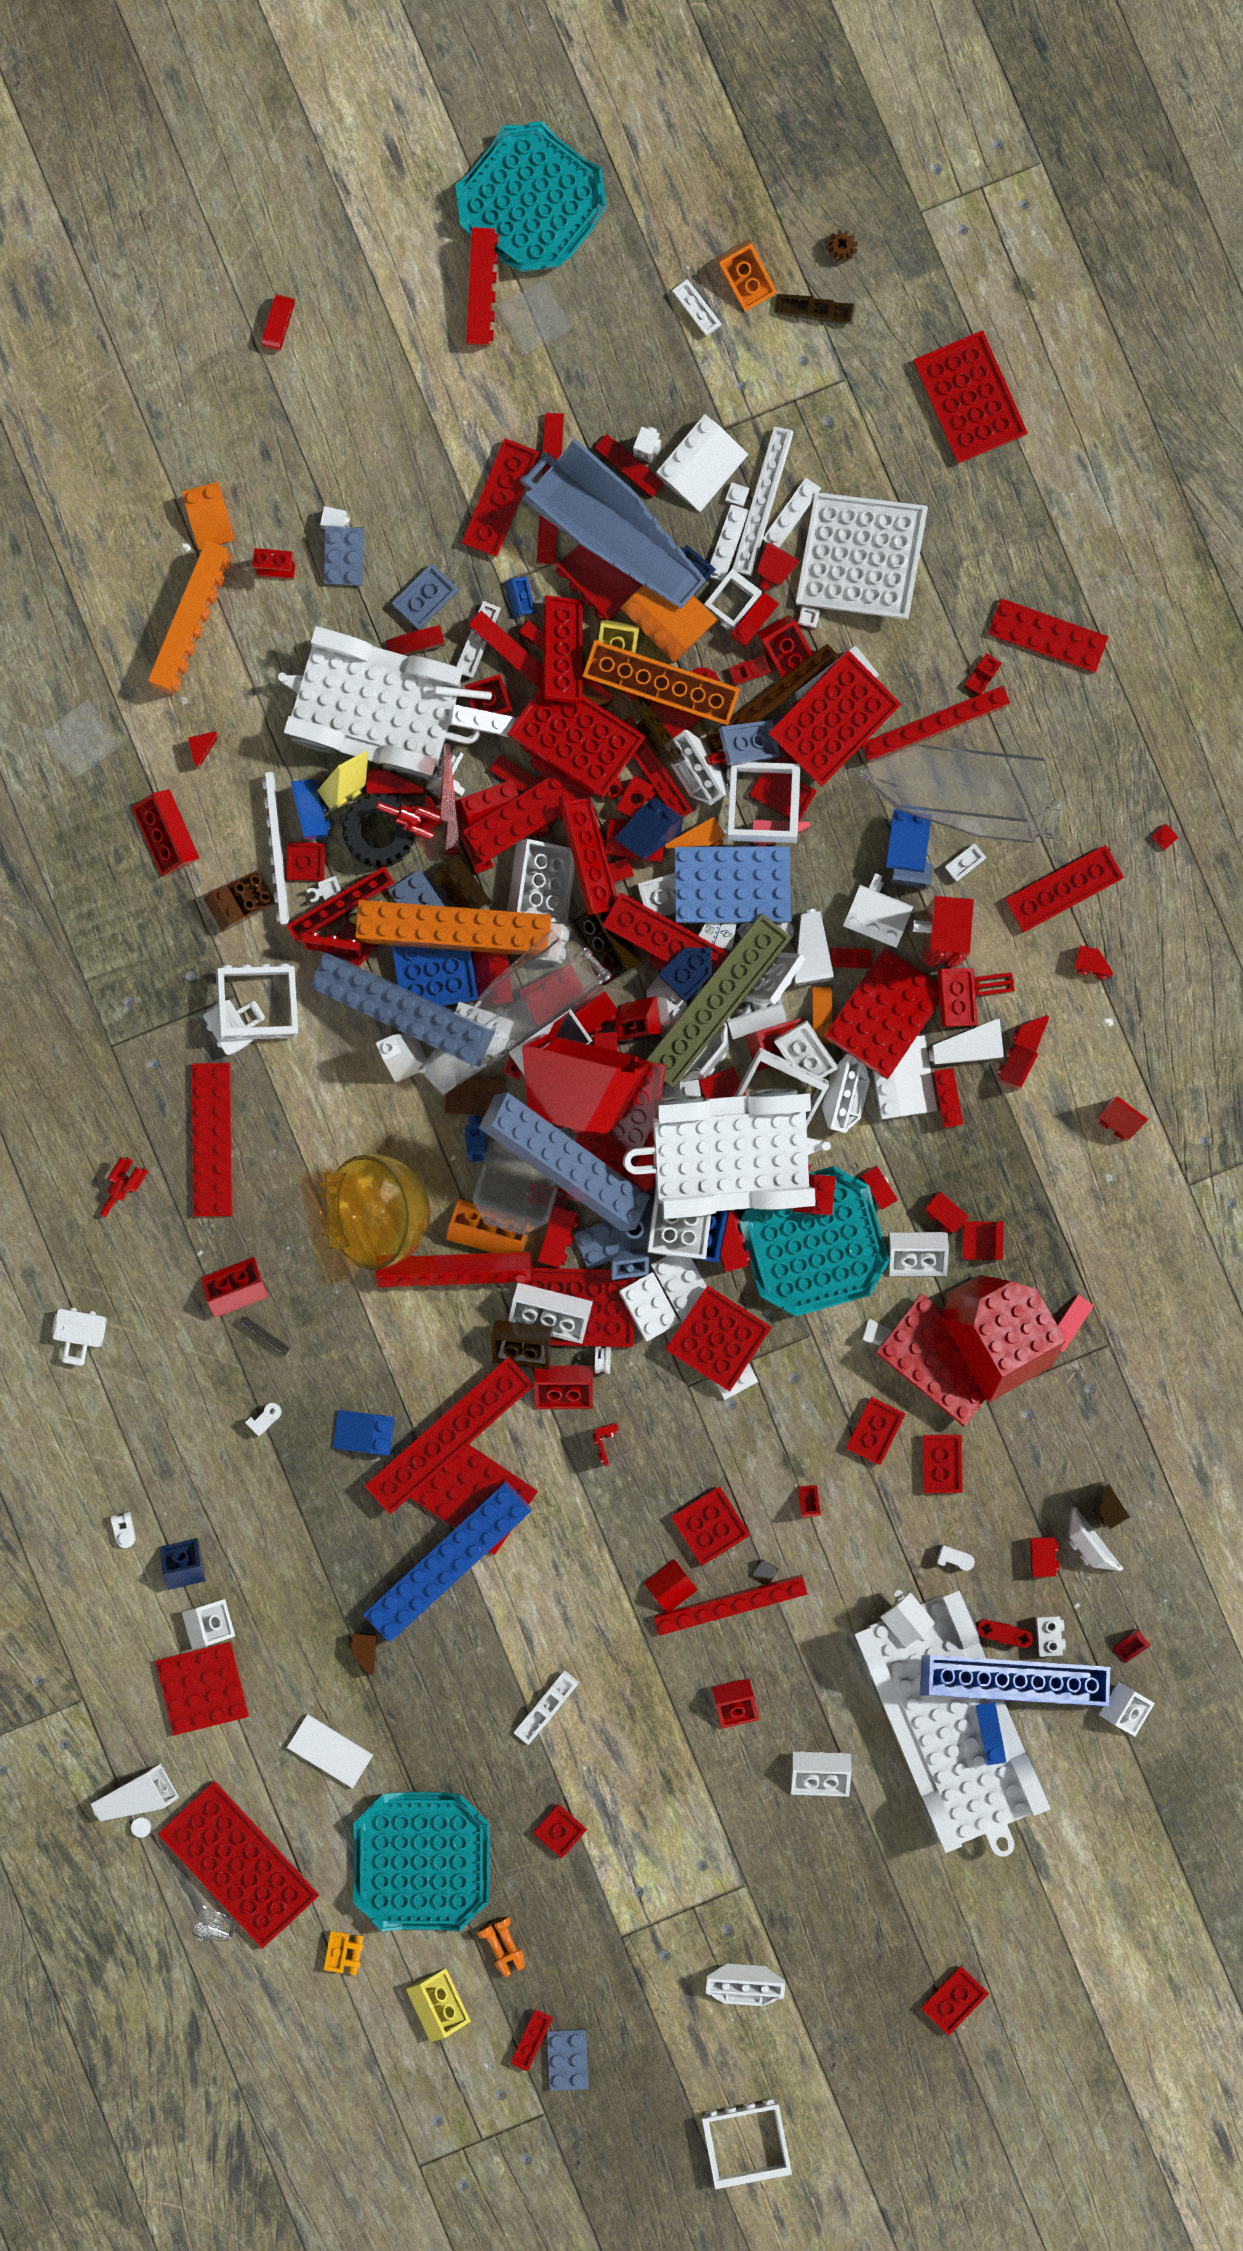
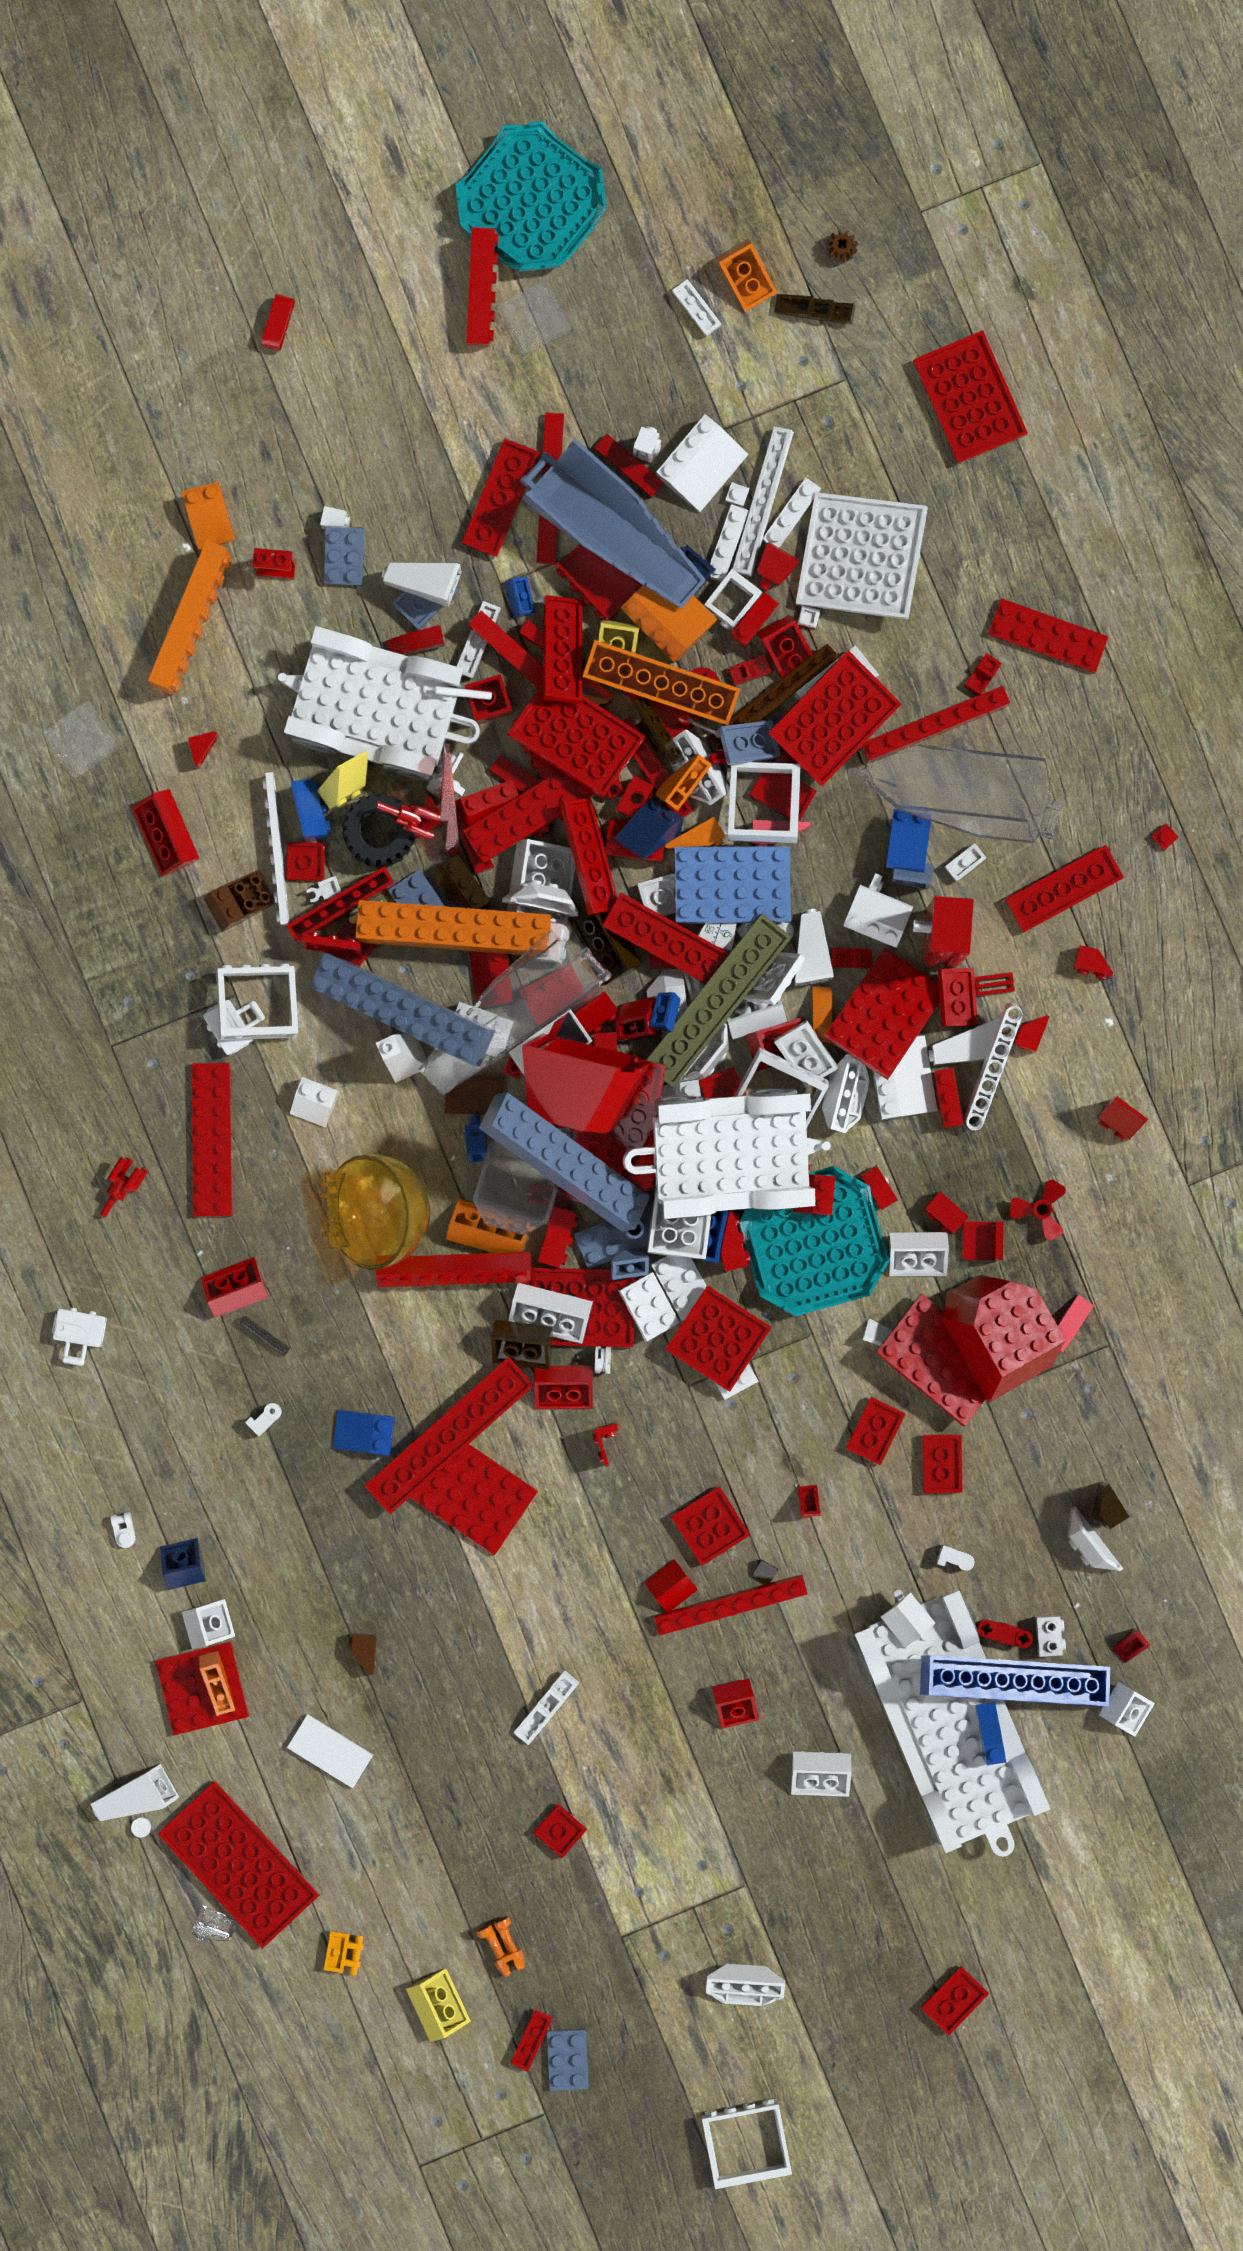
teal plate [353,1792,490,1932] -> none
blue brick [363,1481,533,1643] -> none
red slope [366,767,425,796] -> none
blue plate [392,945,478,1006] -> none
white plate [449,705,518,737] -> none
red brick [609,857,634,885] -> none
dark blue tile [658,947,712,1002] -> none
red slope [996,1045,1038,1091] -> none
red brick [1030,1537,1059,1577] -> none
none -> orange slope [199,1651,235,1716]
none -> white slope [290,1077,340,1128]
none -> white slope [381,563,462,608]
none -> white wedge [502,880,579,917]
none -> blue slope [649,992,681,1032]
none -> orange slope [655,753,712,811]
none -> hinge [677,710,720,738]
none -> white beam [964,1002,1023,1130]
none -> red piece [1009,1180,1066,1241]

